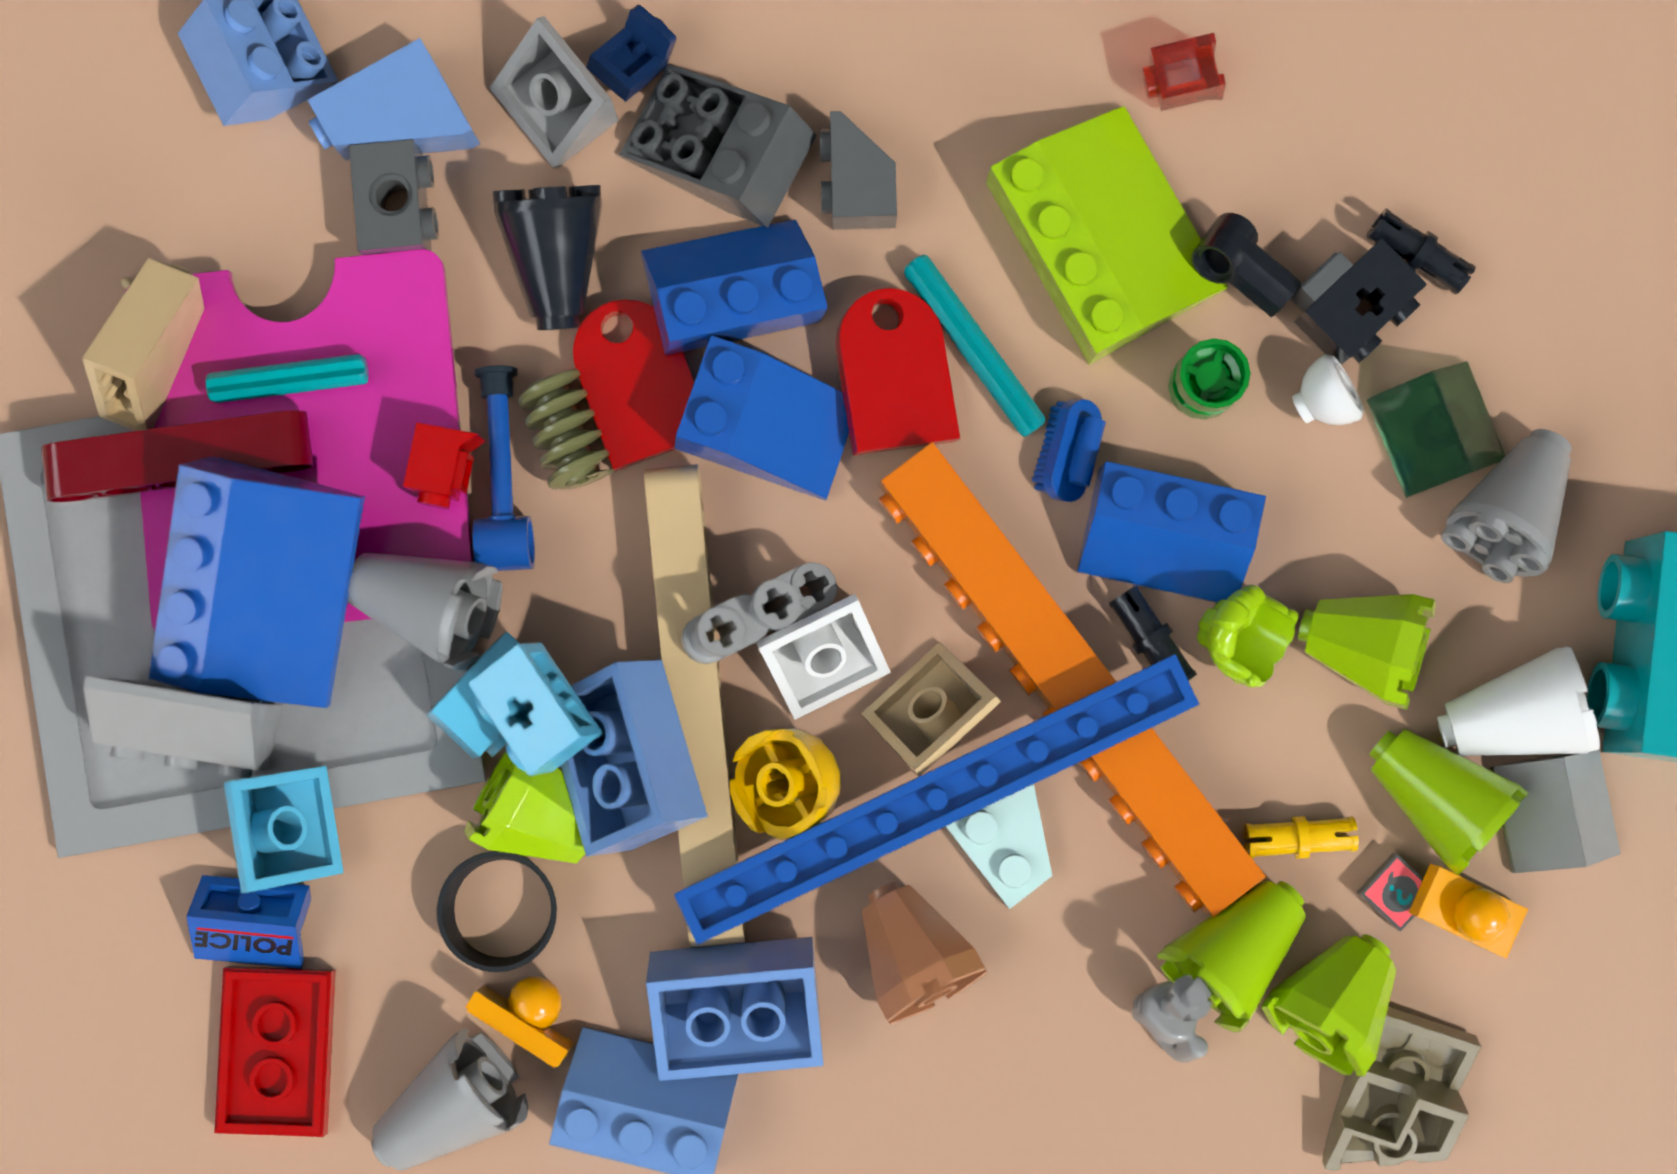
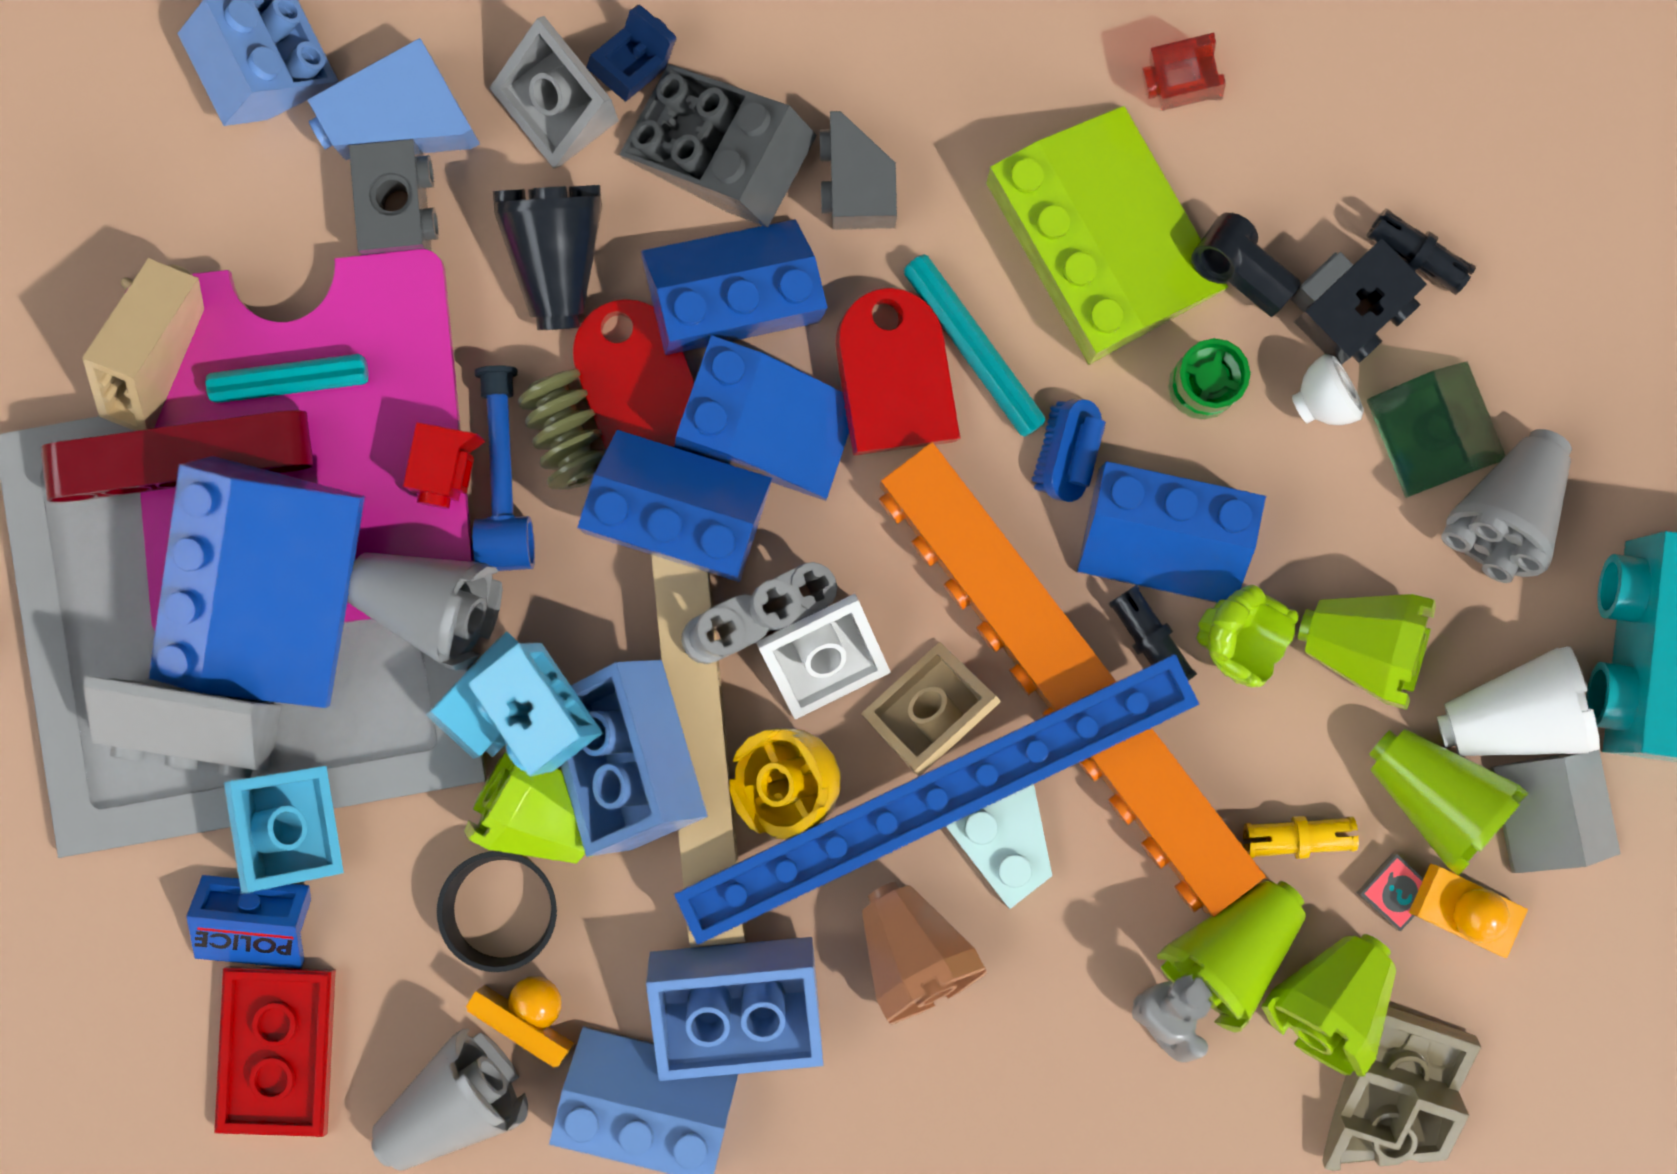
none -> blue slope [577,430,773,582]

